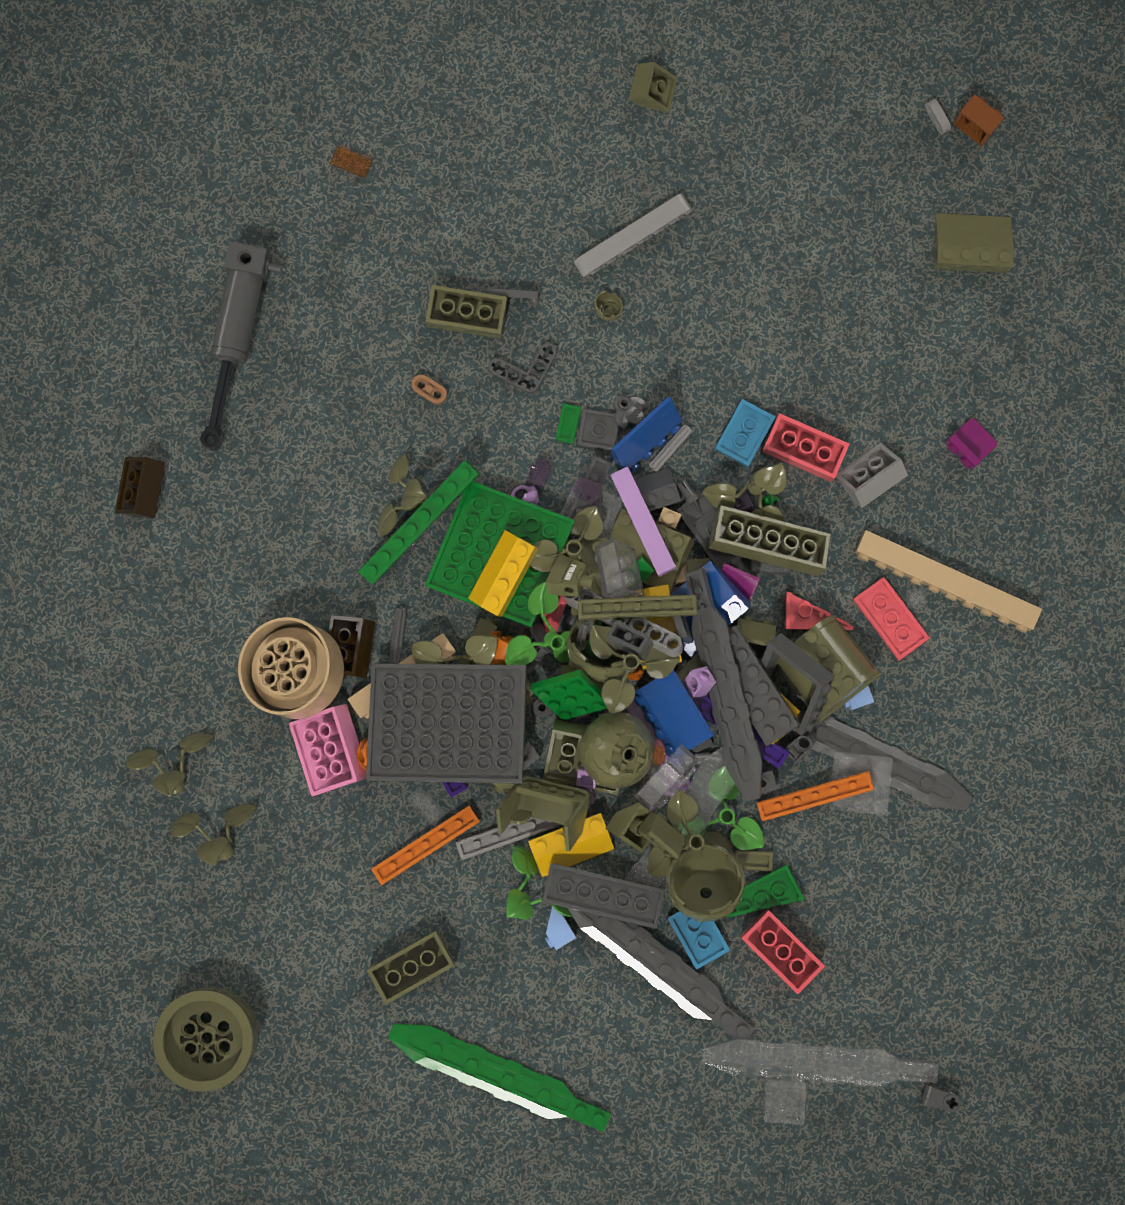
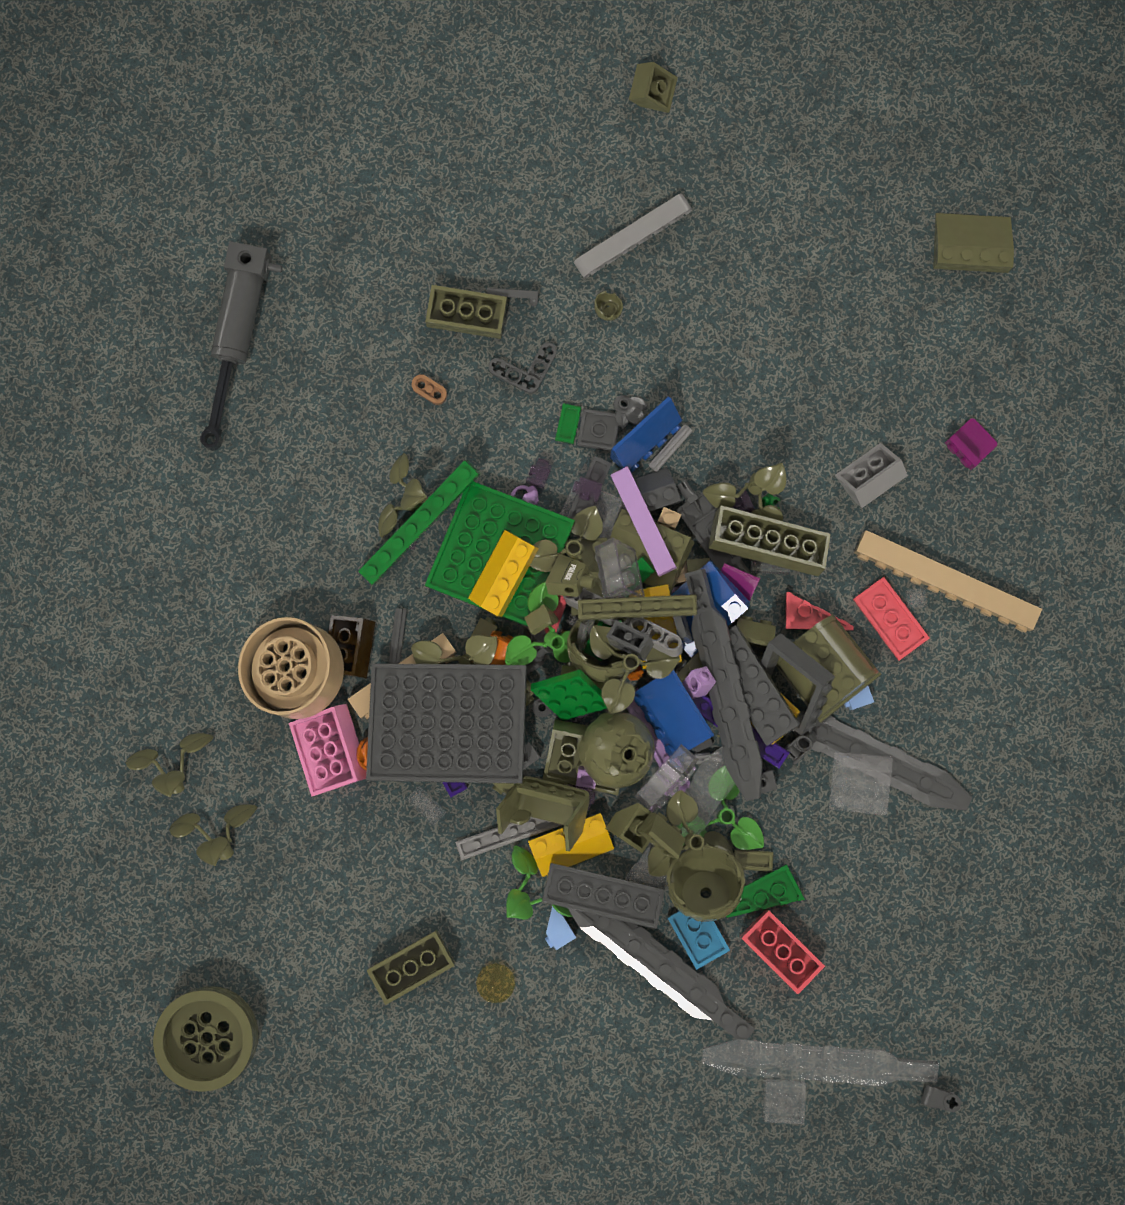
dark brown slope [115,457,165,518] -> none
clear orange plate [330,146,372,178] -> none
orange plate [371,805,480,886] -> none
green plate [388,1024,611,1132] -> none
clear orange plate [652,745,666,766] -> none
dark azure plate [715,399,775,467] -> none
orange tile [757,770,875,821] -> none
coral brick [762,413,850,482] -> none
light grey beam [925,99,951,135] -> none
dark orange brick [953,94,1004,147] -> none
none -> clear yellow tile [476,963,515,1003]
none -> olive tile [525,604,559,635]

